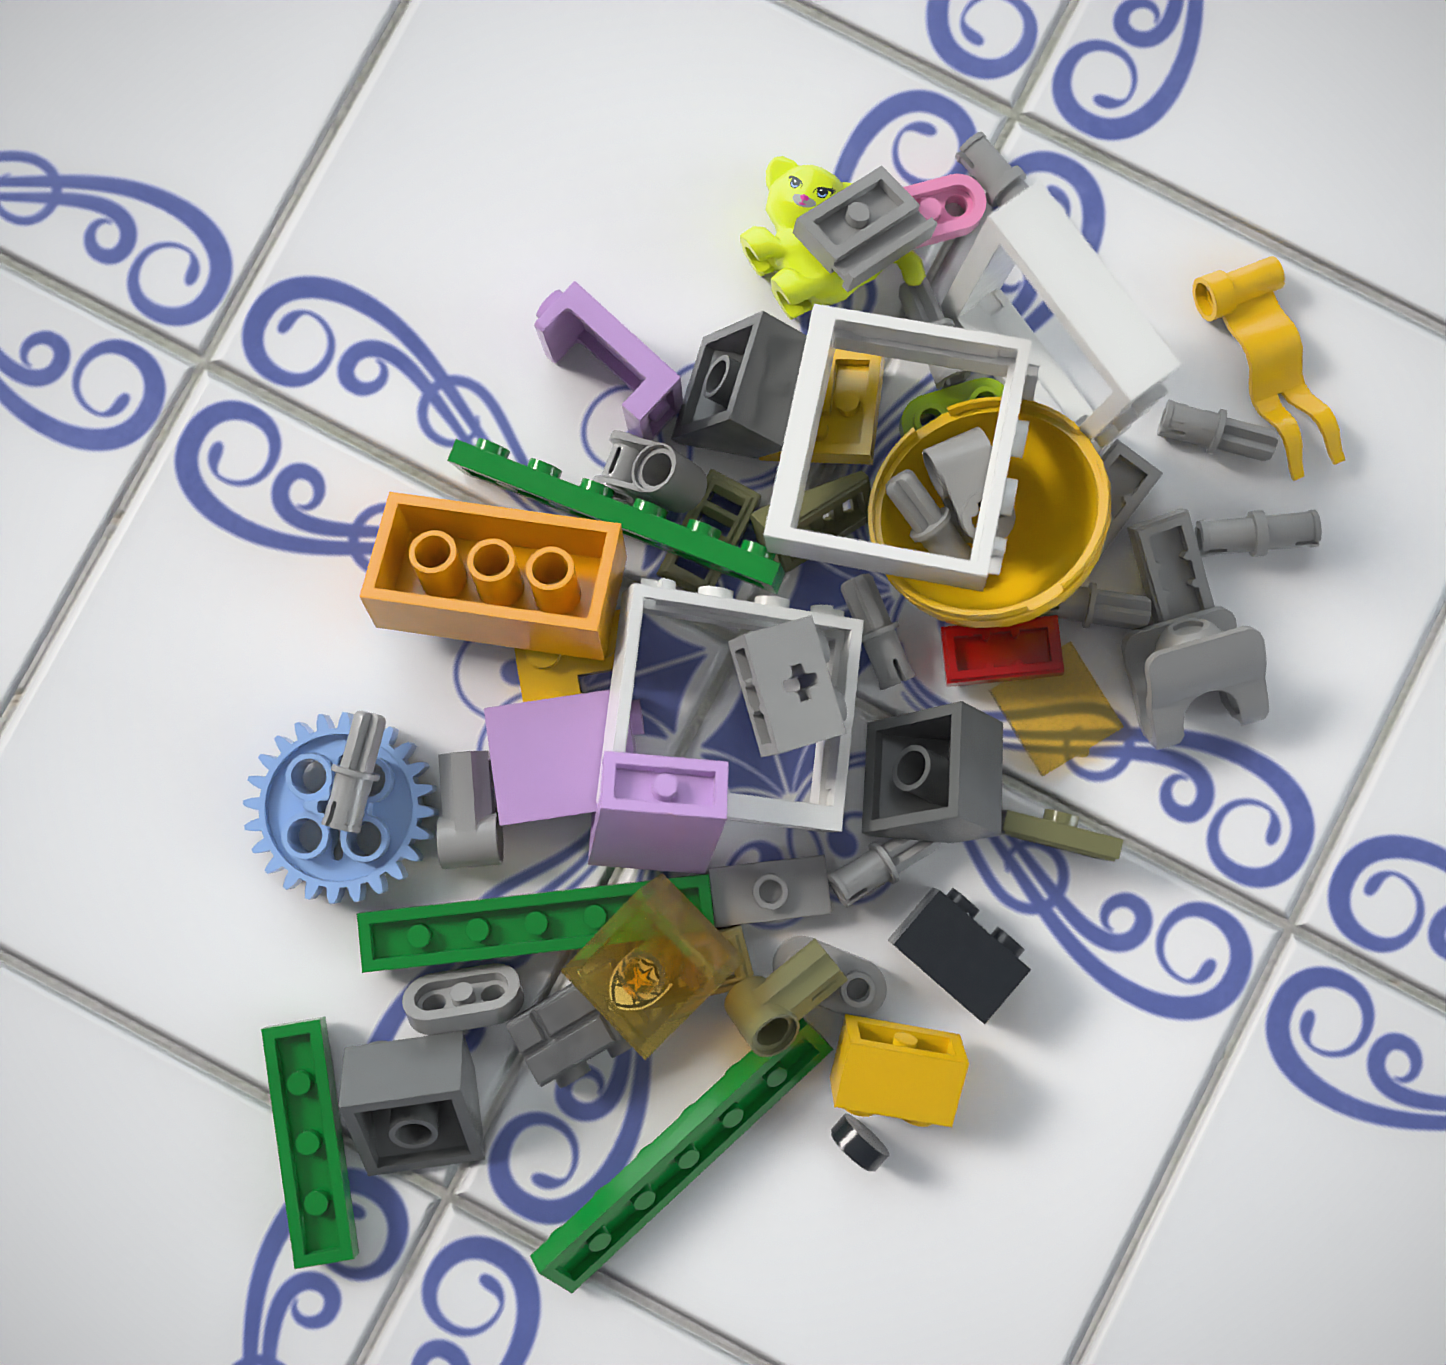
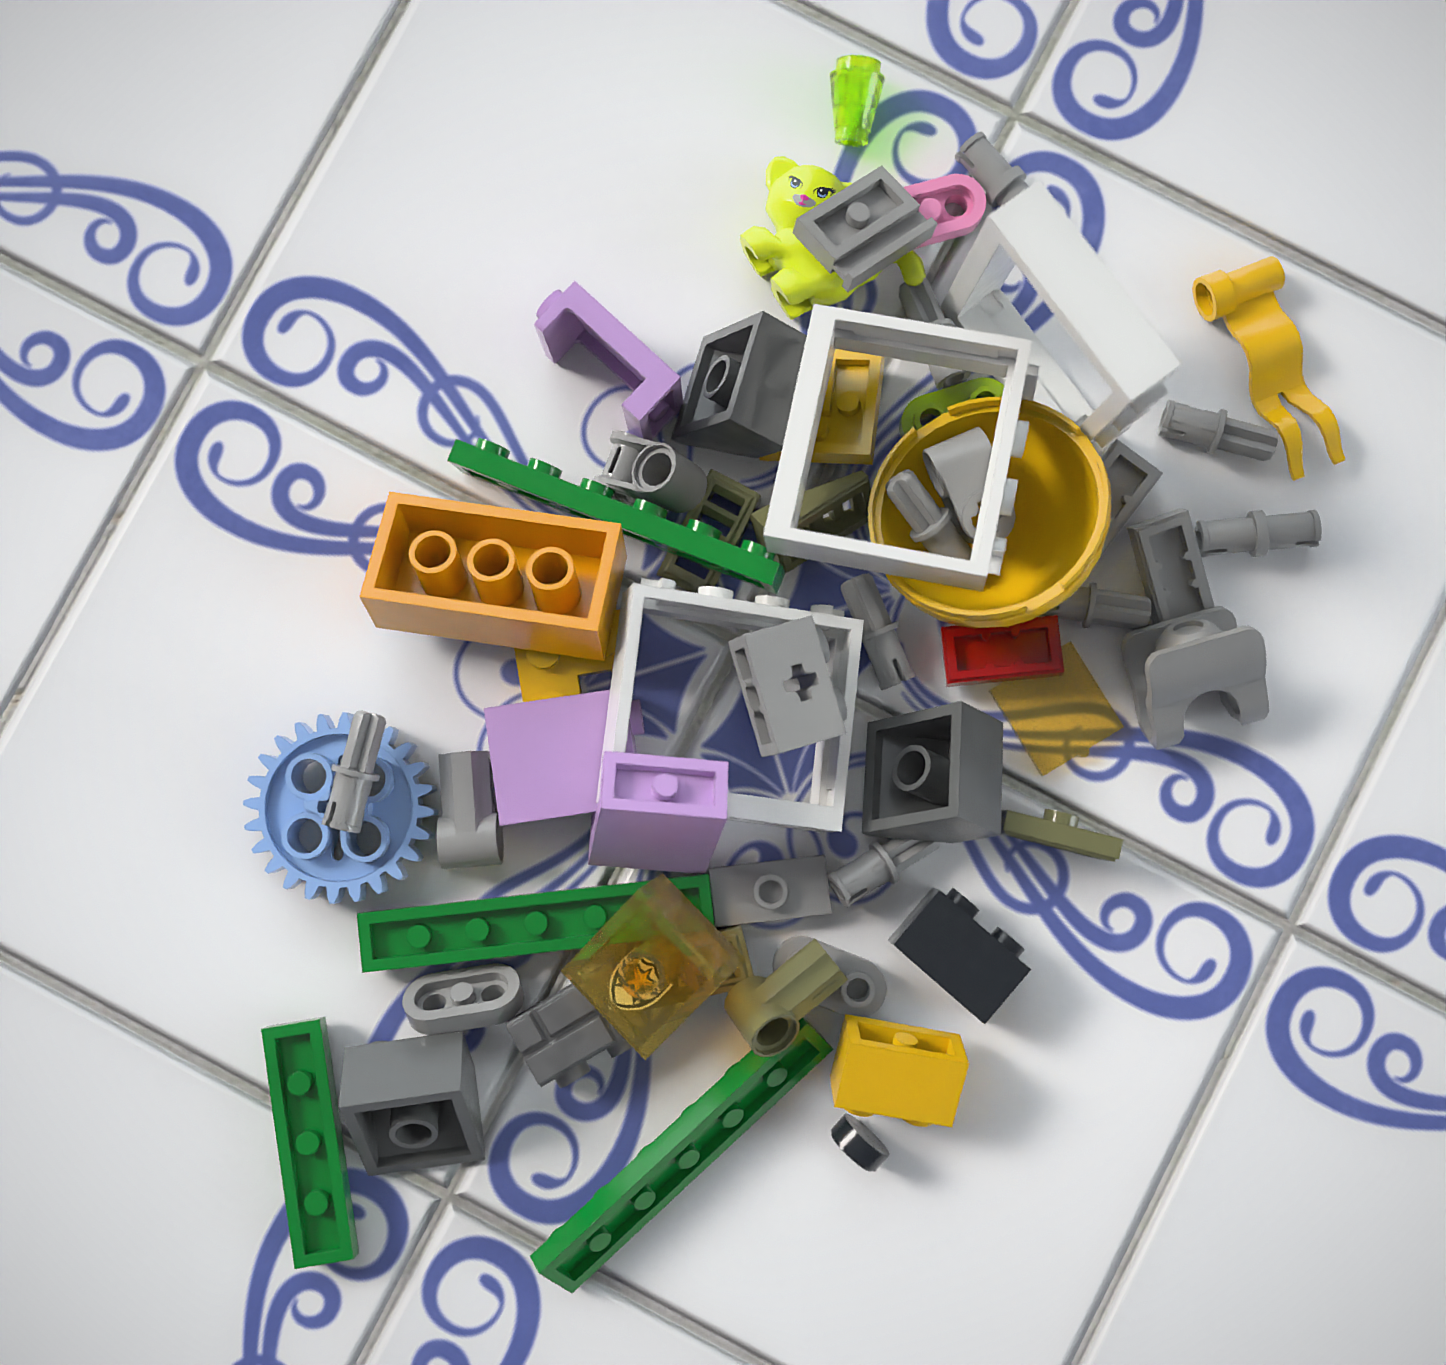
none -> clear neon green cone [829,55,885,147]

